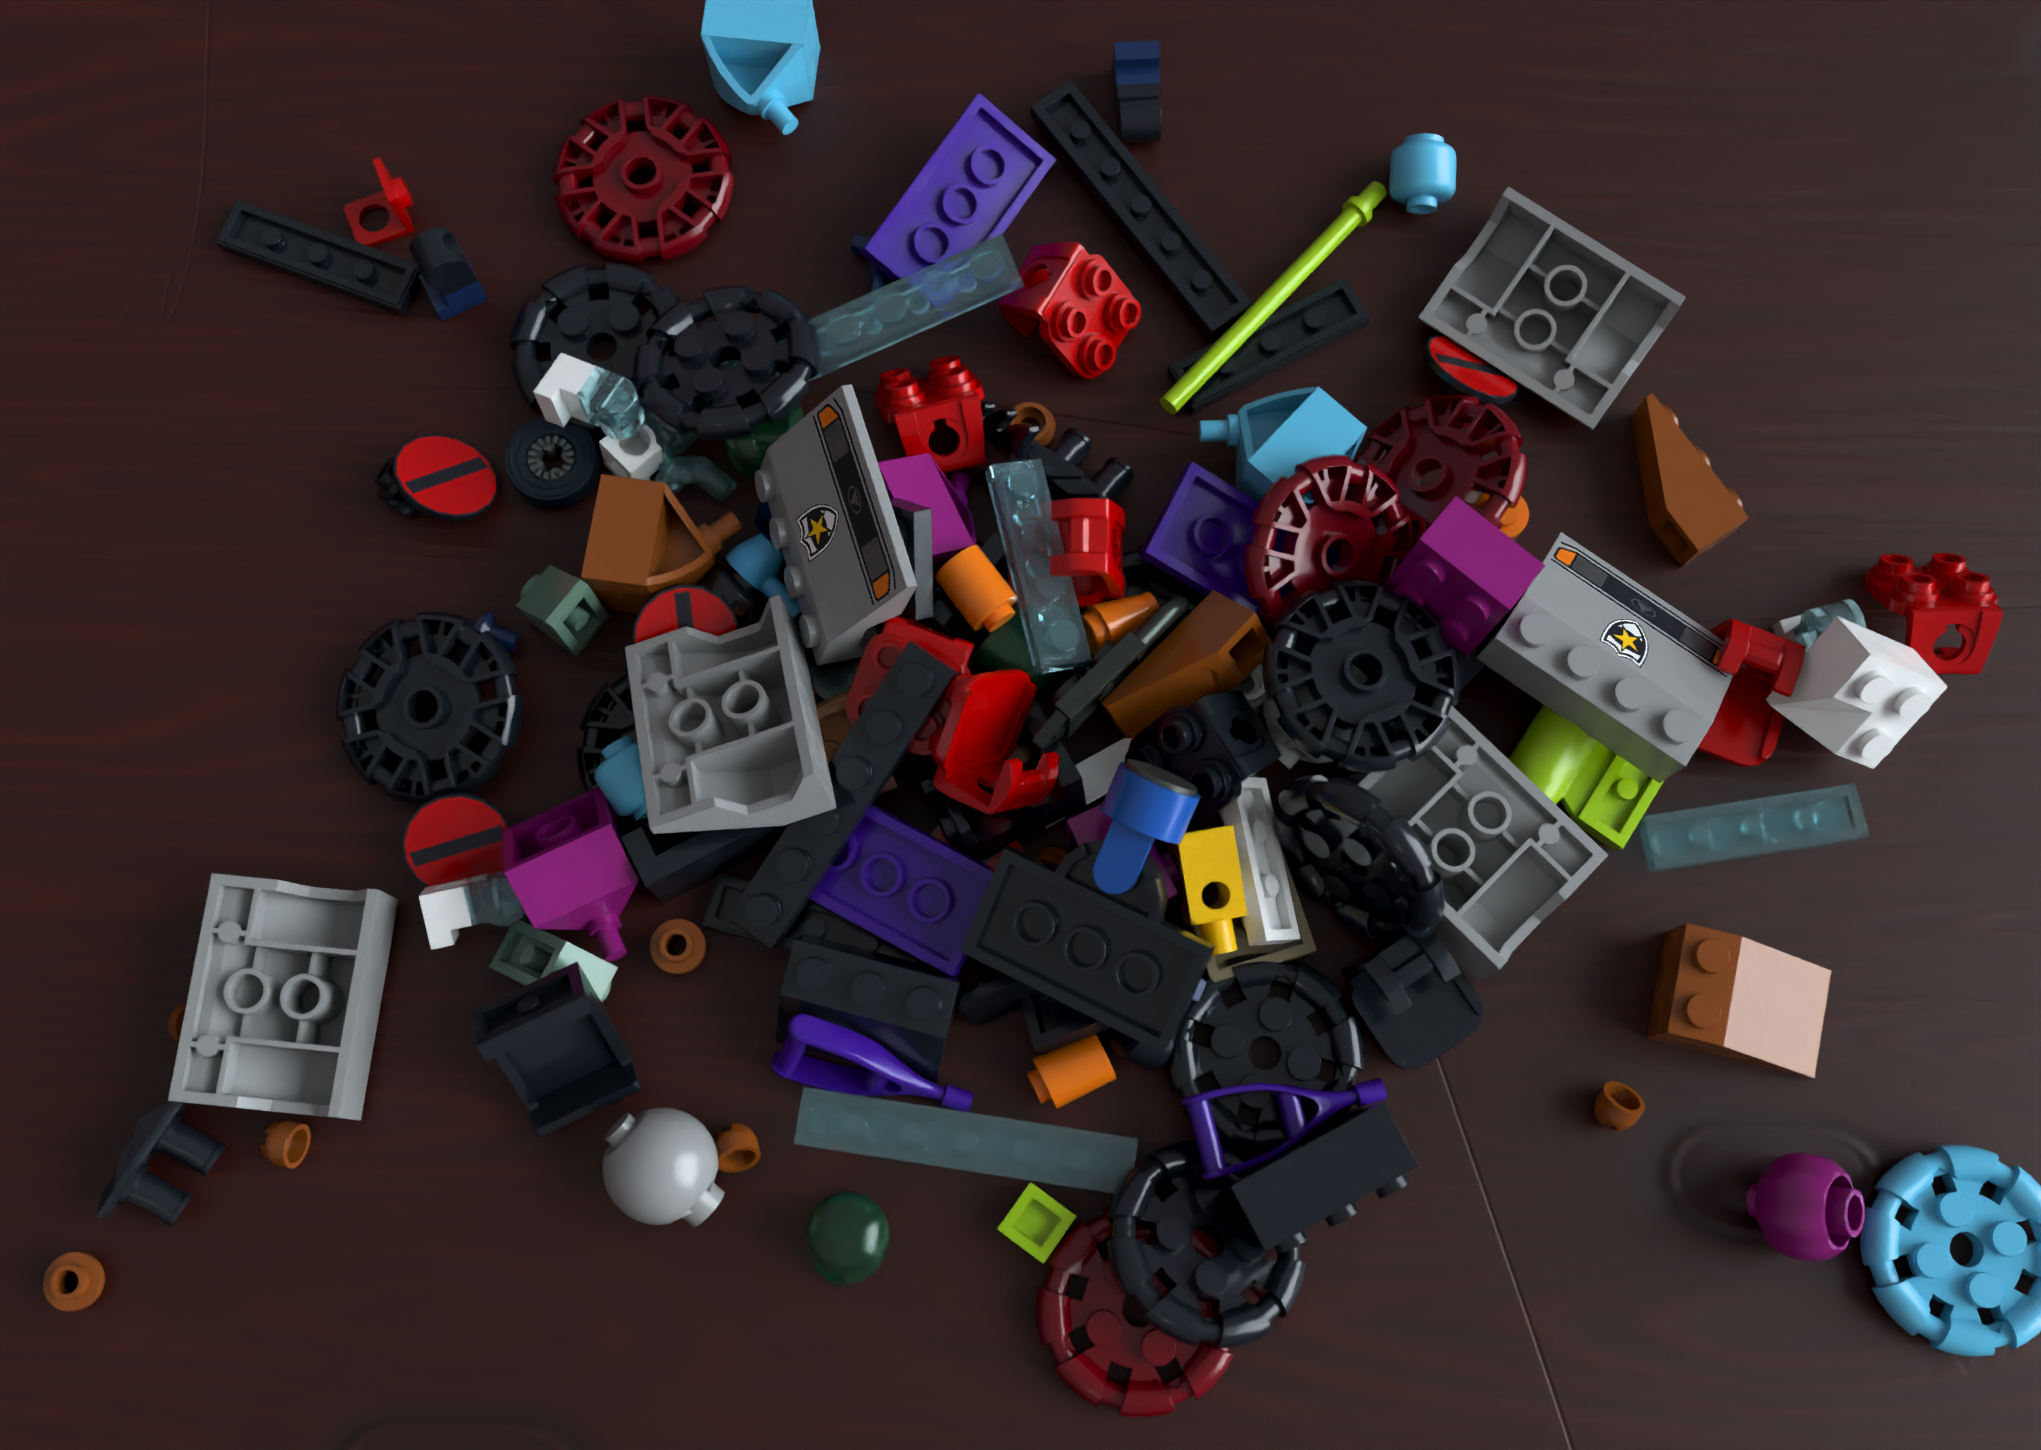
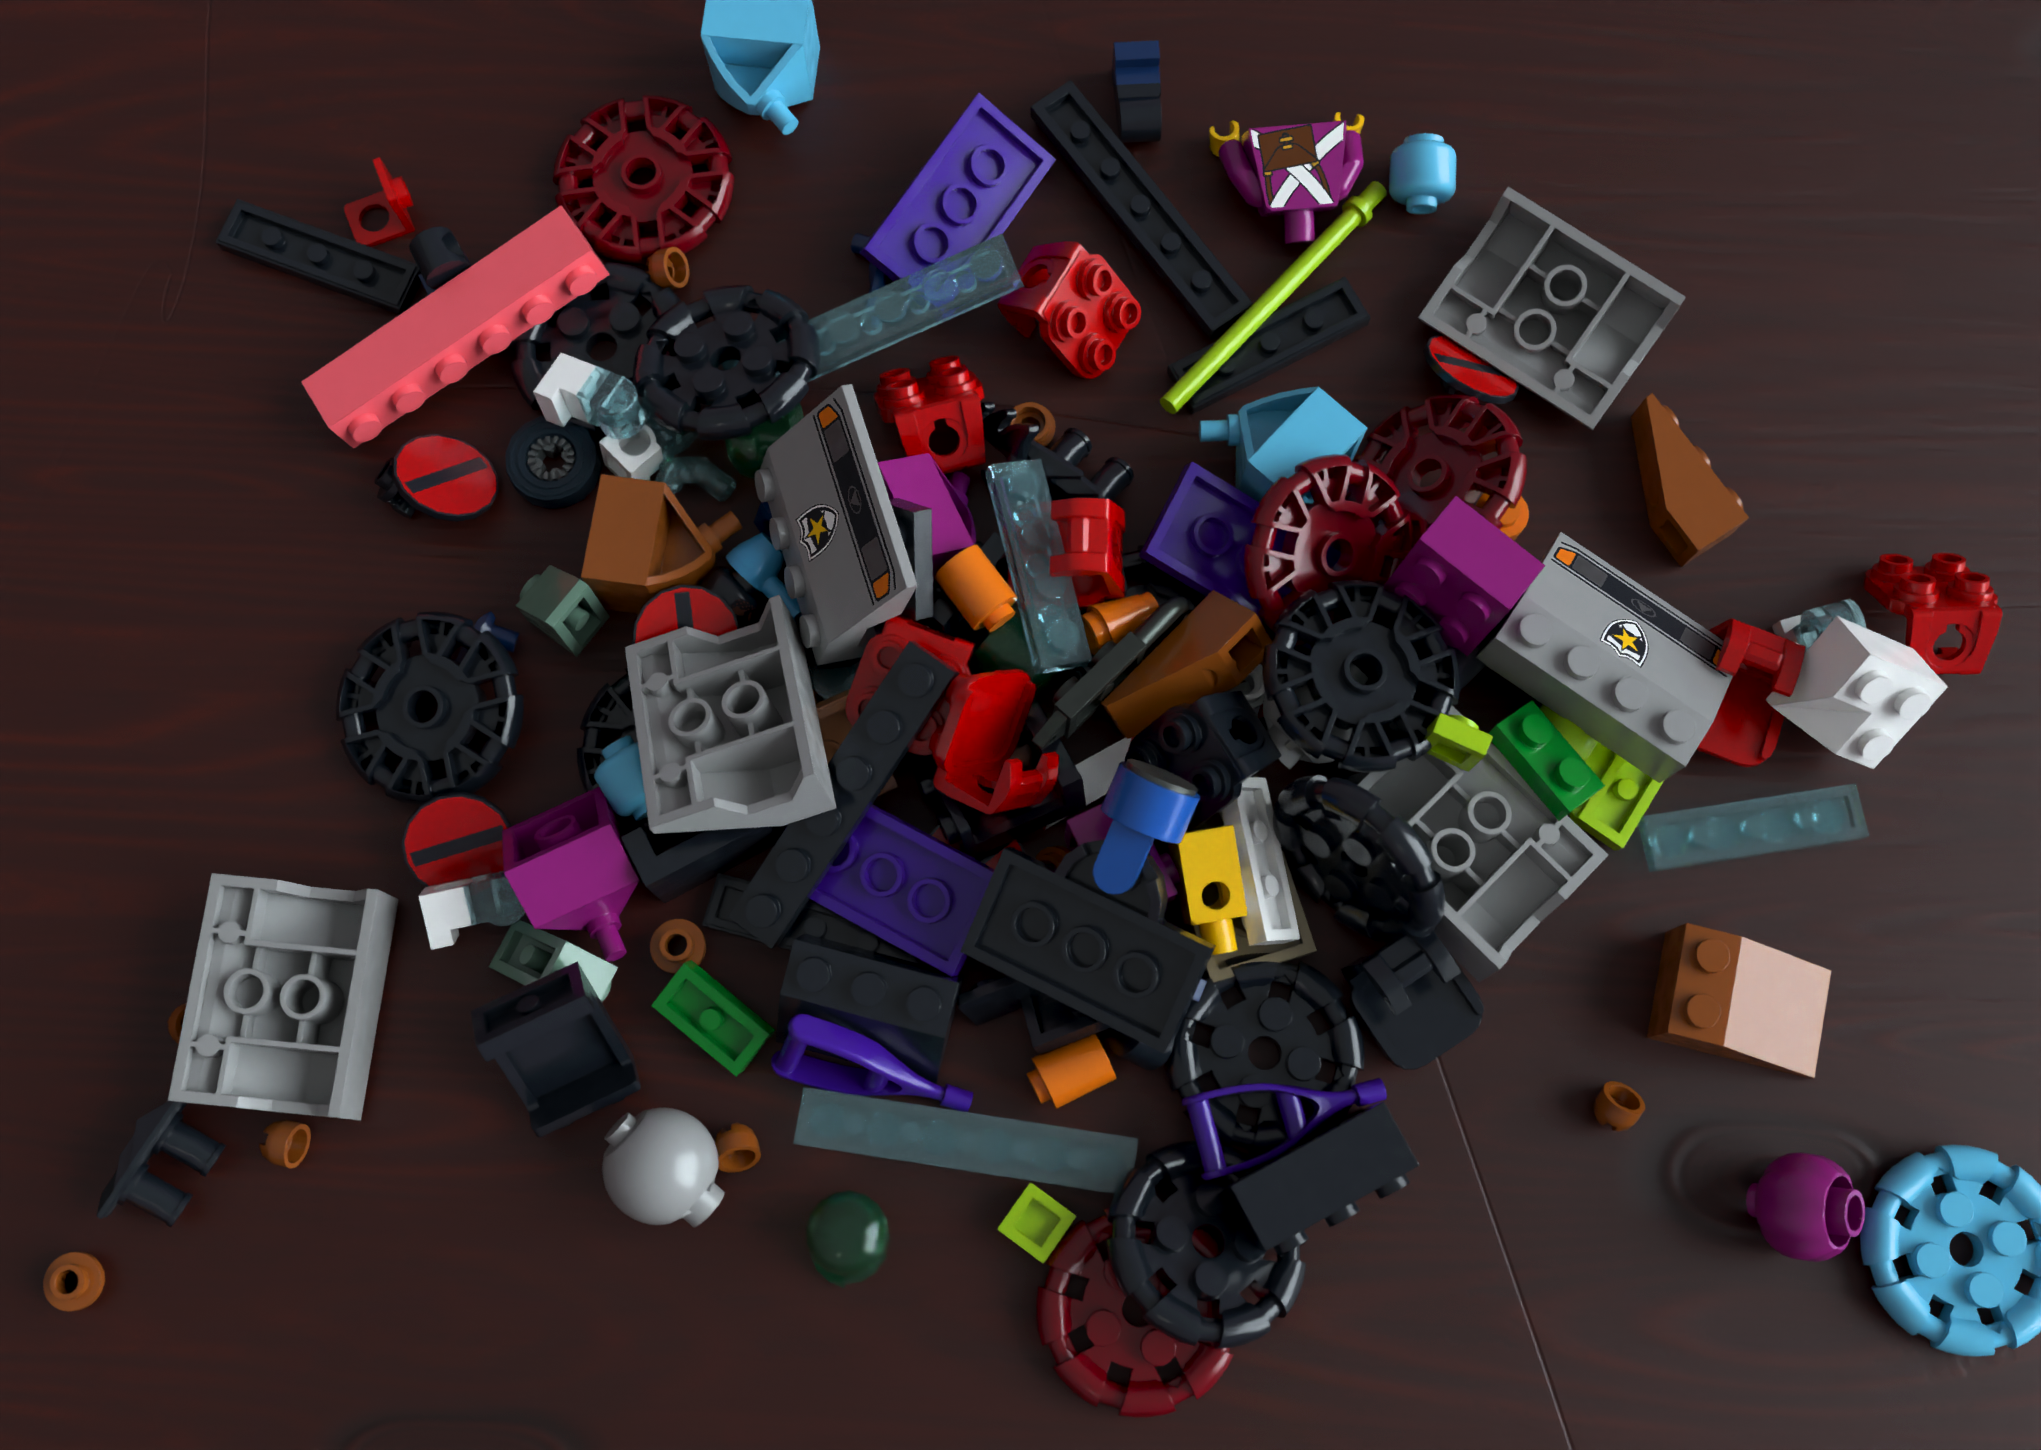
none -> coral brick [301,205,610,449]
none -> dark orange hinge [646,247,690,290]
none -> green plate [651,960,775,1077]
none -> torso [1209,112,1365,244]
none -> lime plate [1423,713,1493,772]
none -> green plate [1488,700,1605,821]

